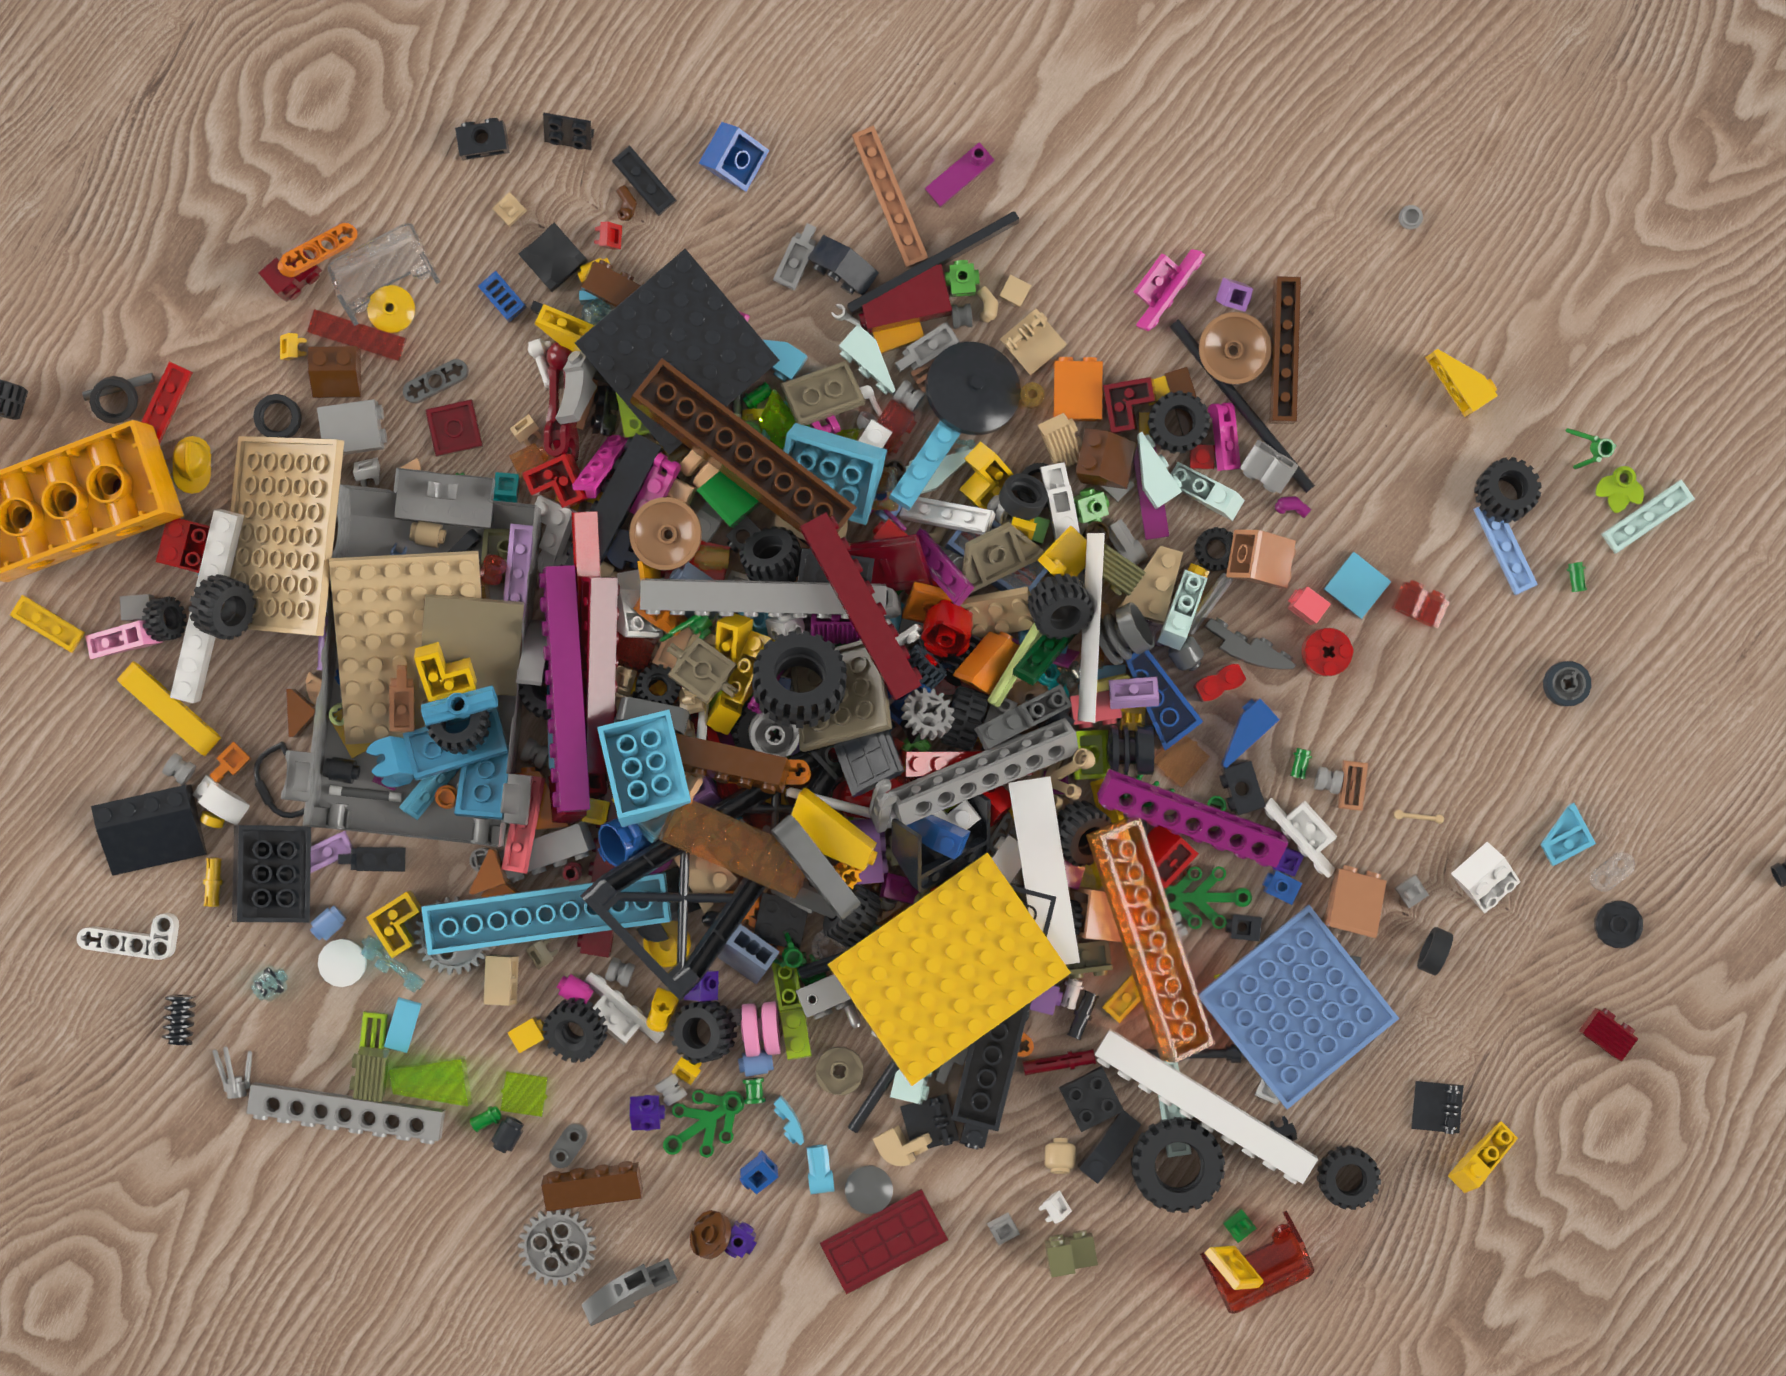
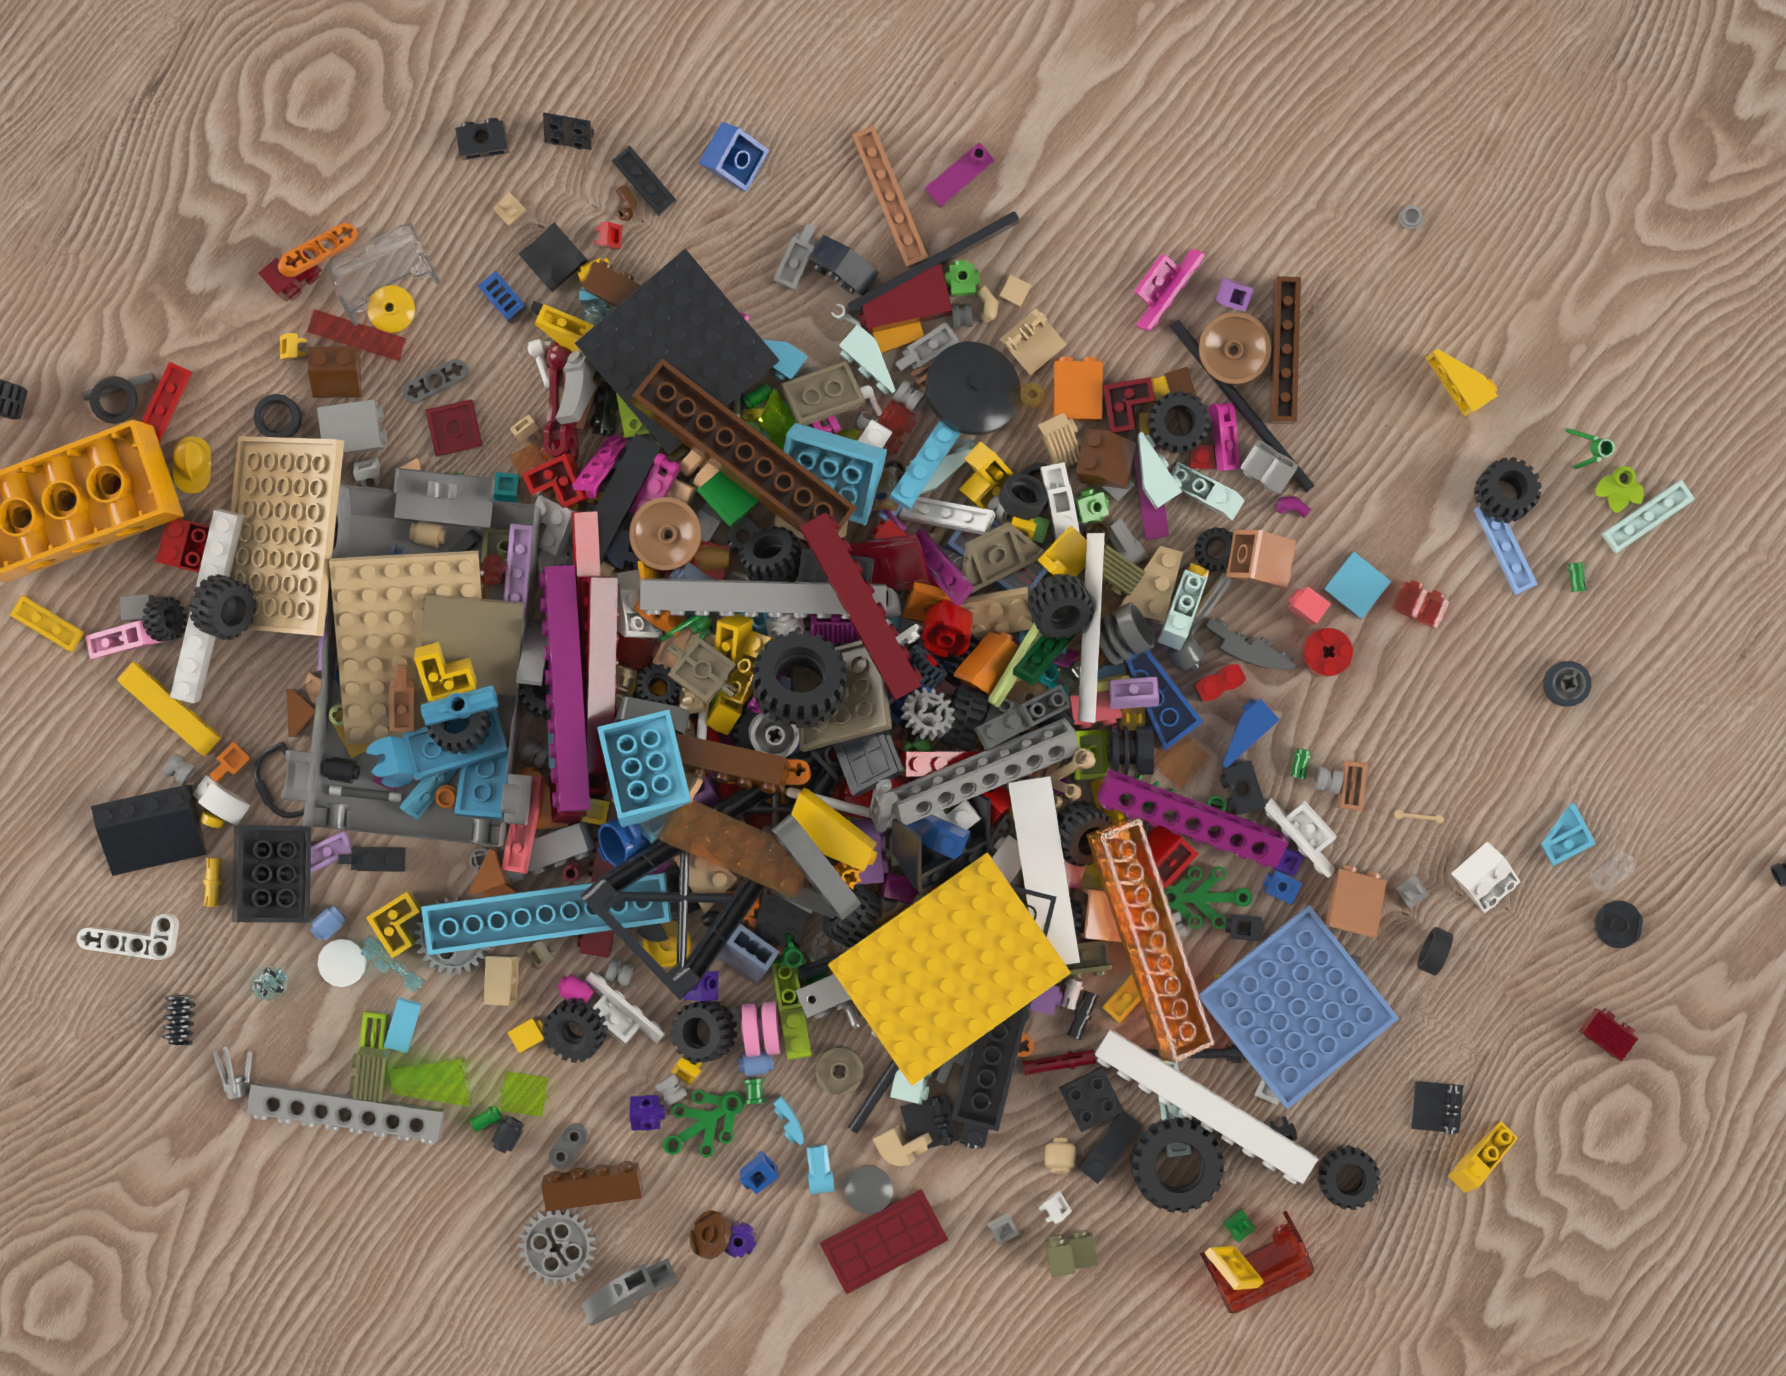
yellow piece [646,987,679,1032] -> none

